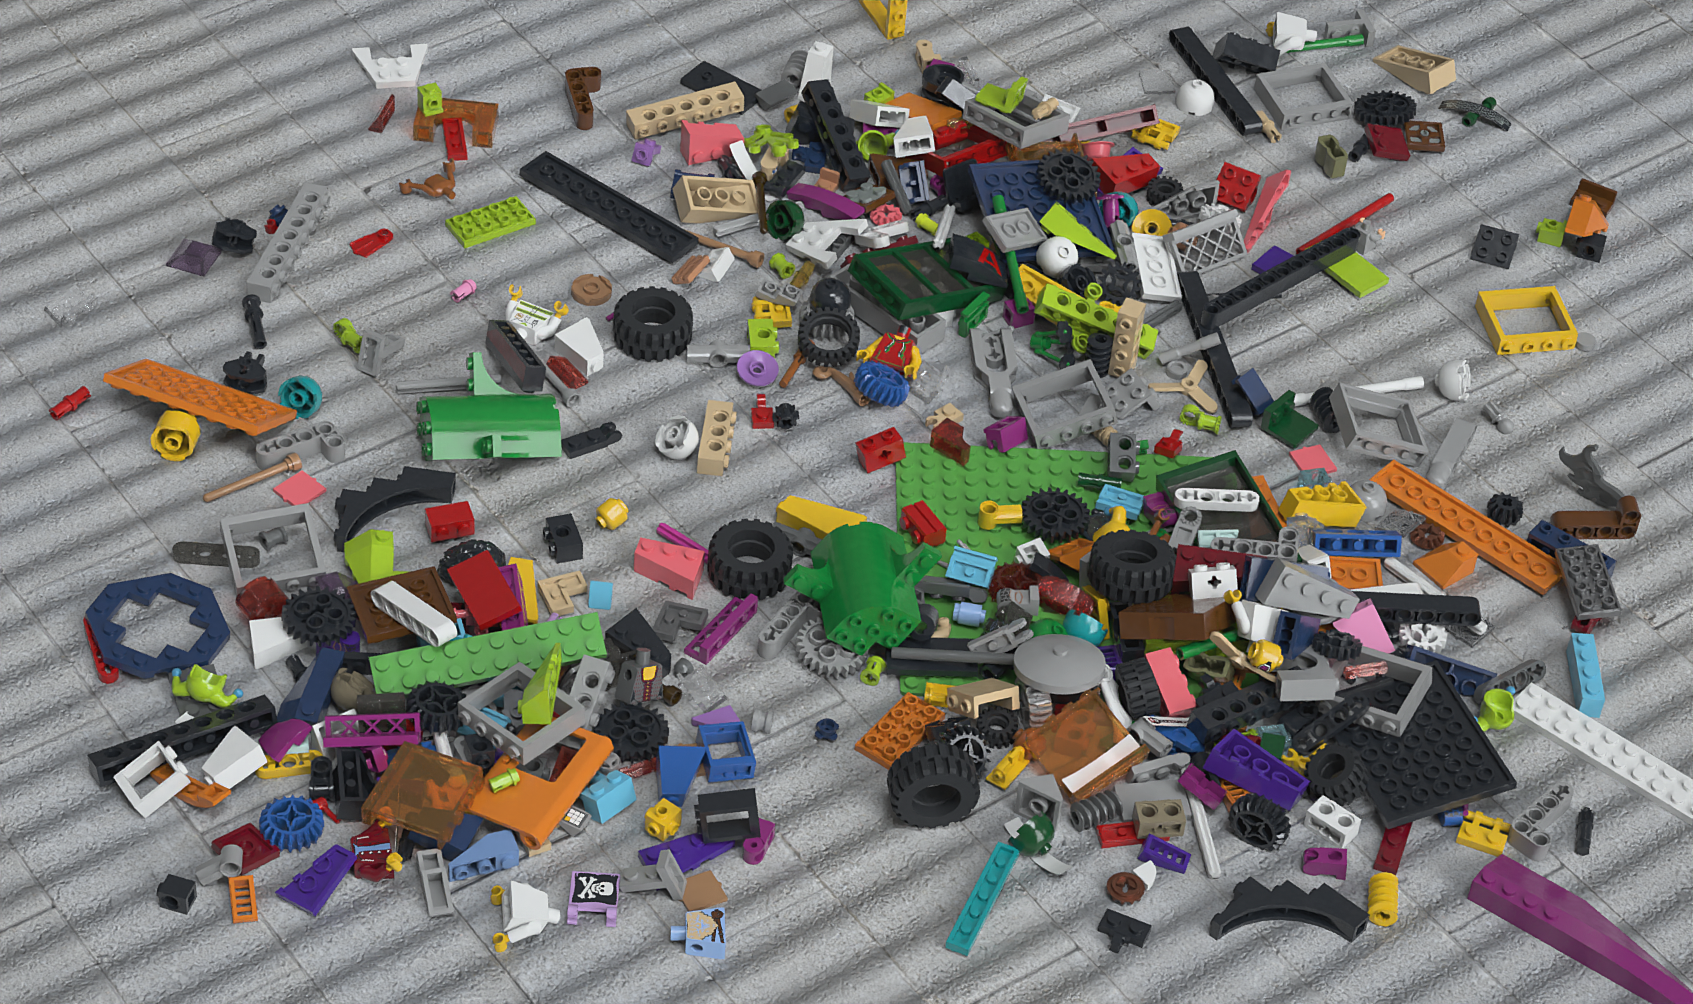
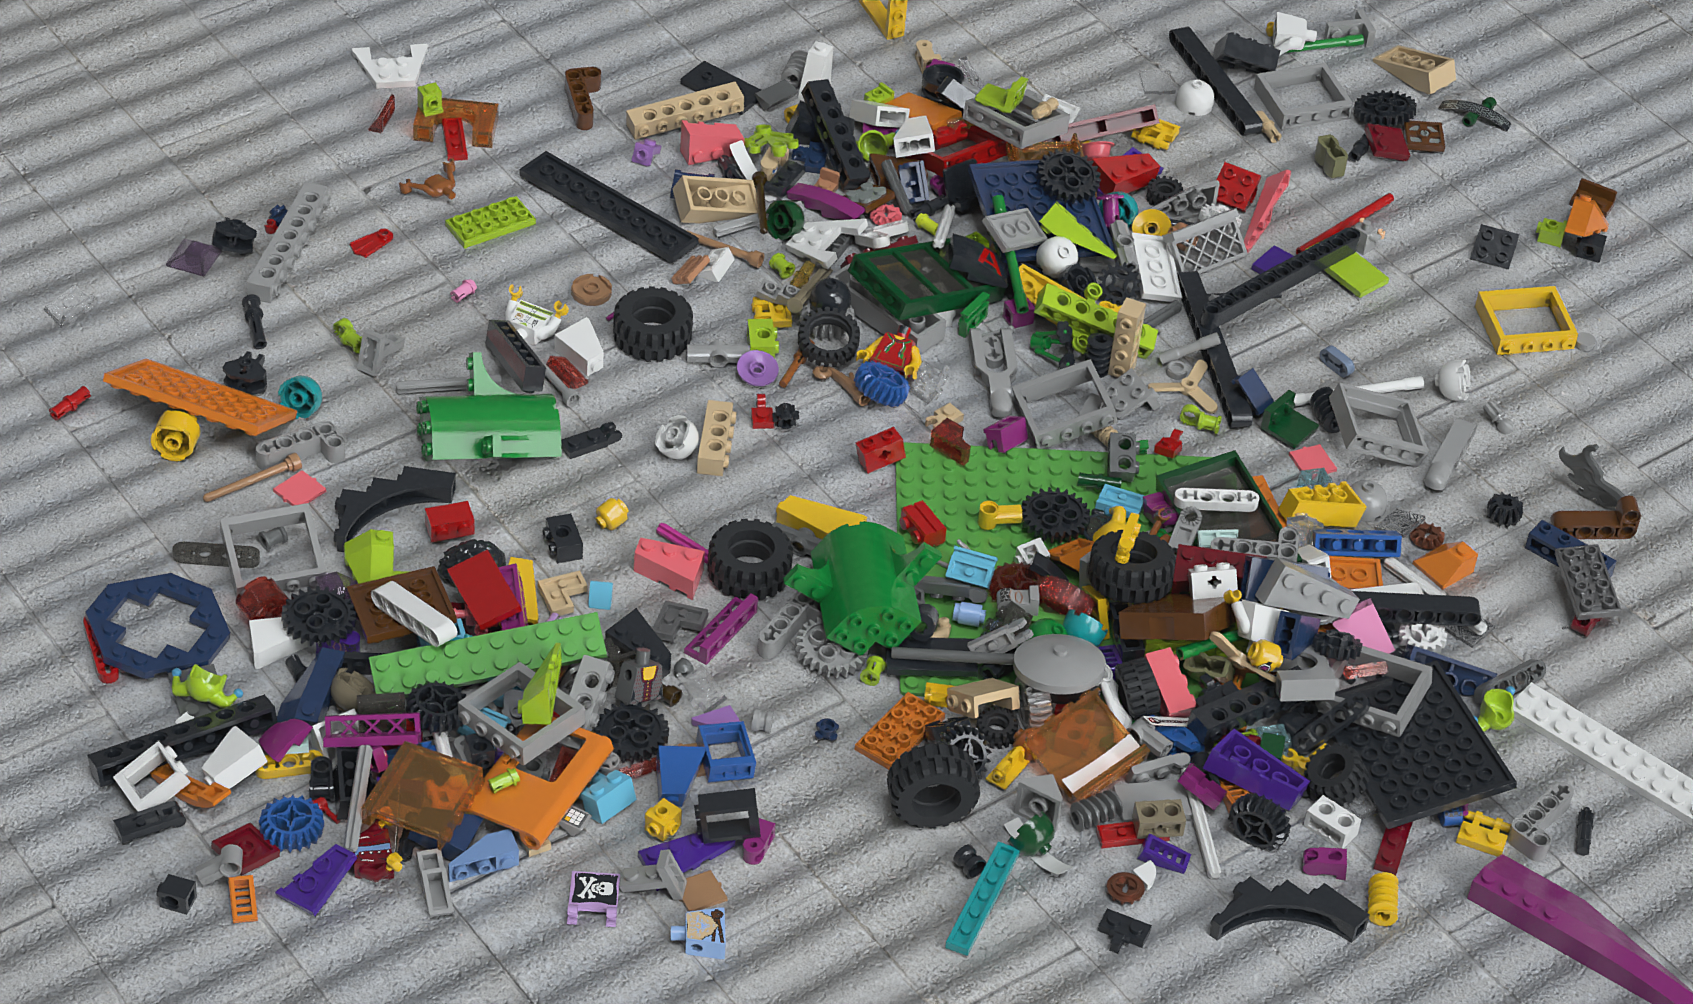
white torso [490,881,560,952] -> none
orange plate [1369,459,1563,595] -> none
medium azure brick [1566,633,1605,718] -> none
none -> black plate [113,801,186,843]
none -> light grey axle [343,745,373,852]
none -> dark tan axle [787,265,833,313]
none -> black wheel [953,844,986,878]
none -> yellow hinge [1115,513,1141,564]
none -> sand blue beam [1320,345,1355,378]

